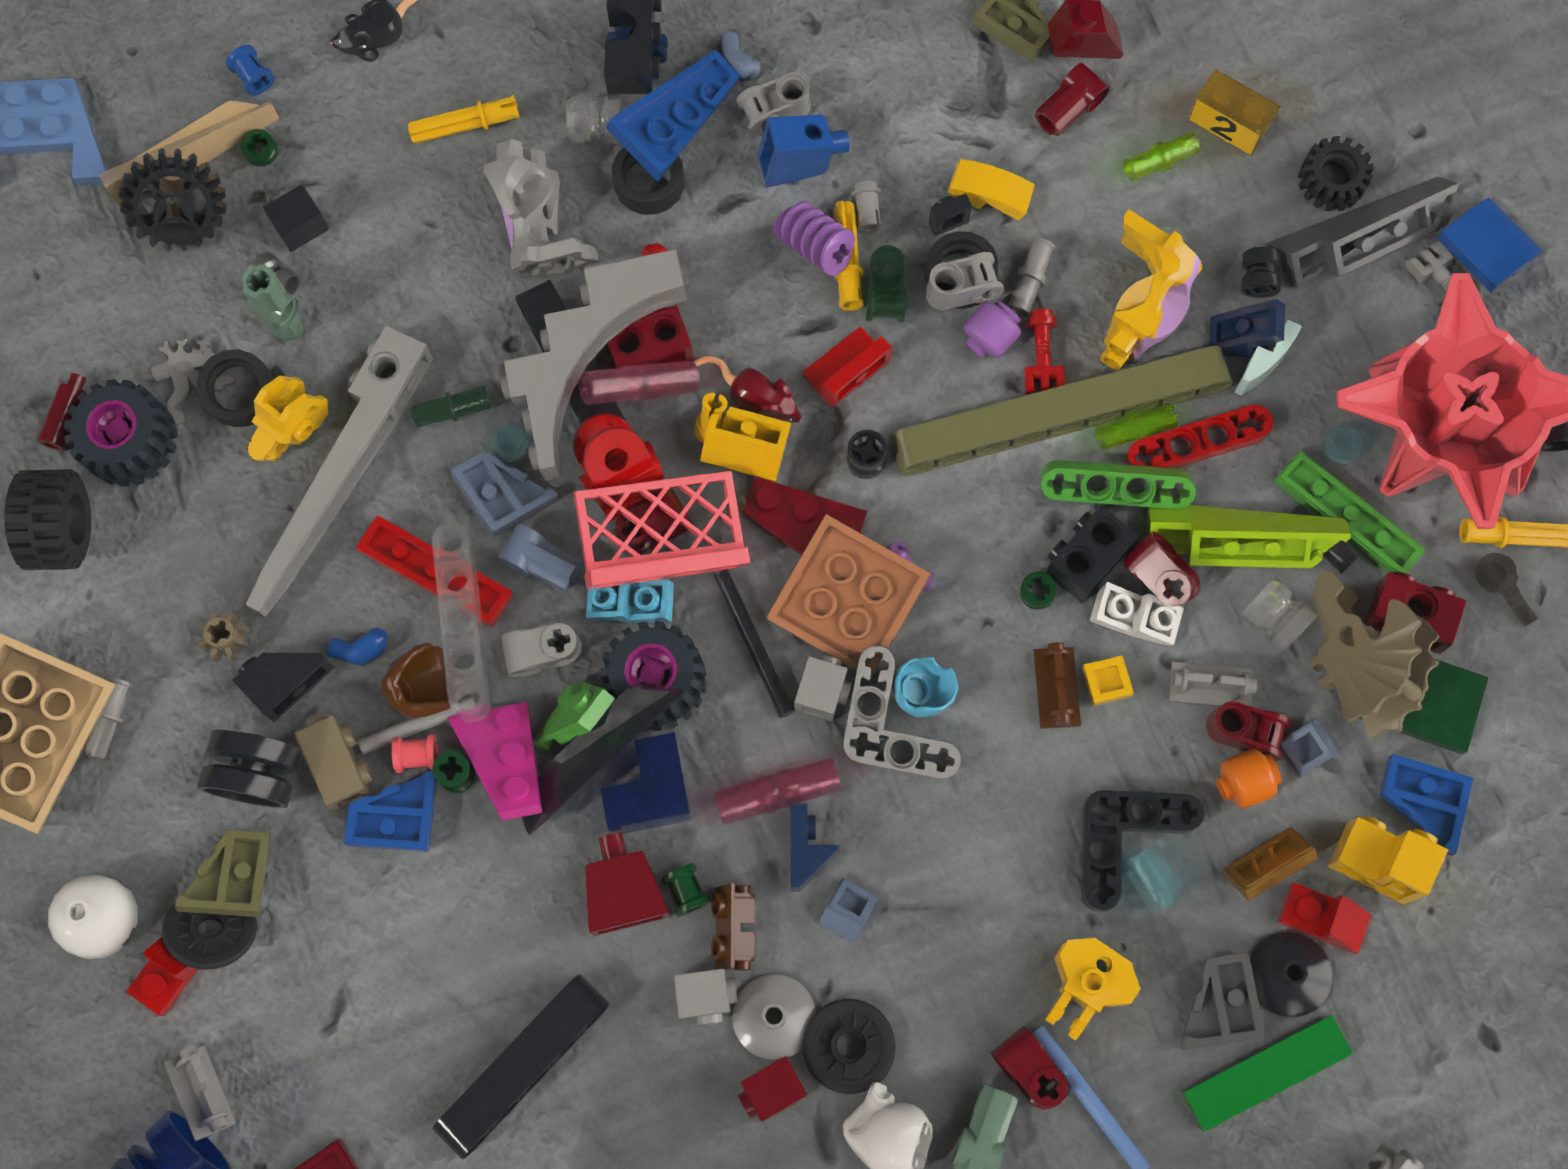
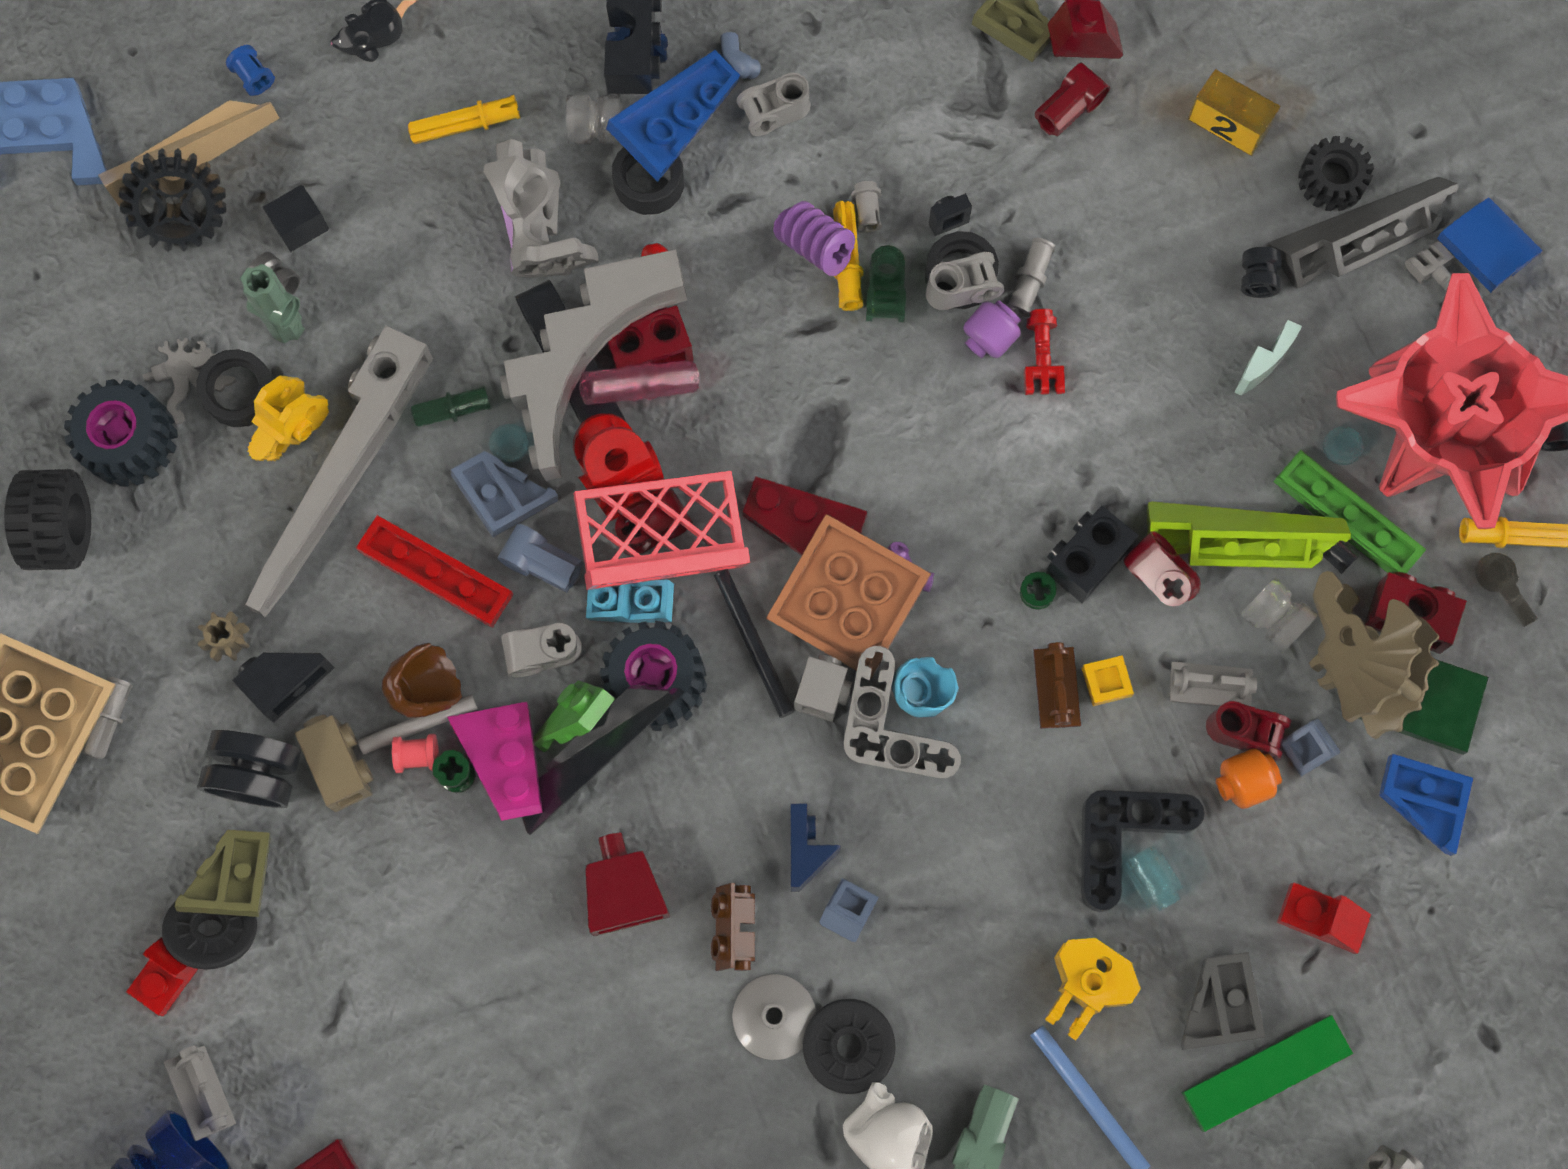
dark red cylinder [36,373,87,452] -> none
white cylinder [48,875,138,959] -> none
dark green bush [240,129,278,166] -> none
blue arm [327,628,389,666] -> none
blue wing [344,771,438,852] -> none
clear beam [432,522,491,723] -> none
black beam [432,974,610,1160] -> none
clear blue brick [600,732,692,834] -> none
dark green bush [661,863,712,917] -> none
dark red animal [668,356,802,423] -> none
light grey brick [674,969,738,1026] -> none
yellow hinge [694,392,791,482] -> none
clear pink axle [714,757,842,825] -> none
dark red brick [738,1056,808,1122] -> none
blue torso [757,114,850,188] -> none
red panel [804,327,892,408] -> none
black wheel [847,429,887,479] -> none
olive beam [890,346,1233,476] -> none
yellow slope [947,159,1035,221] -> none
dark red piece [990,1026,1068,1110] -> none
bright green beam [1040,460,1196,509] -> none
white slope [1090,582,1184,646] -> none
clear neon green pin [1095,403,1178,451] -> none
yellow hips [1100,209,1203,371] -> none
clear neon green pin [1122,131,1200,182] -> none
red beam [1125,404,1274,469] -> none
dark blue slope [1209,299,1285,358] -> none
pearl gold plate [1223,827,1318,901] -> none
black dish [1250,932,1333,1017] -> none
yellow brick [1328,816,1449,905] -> none

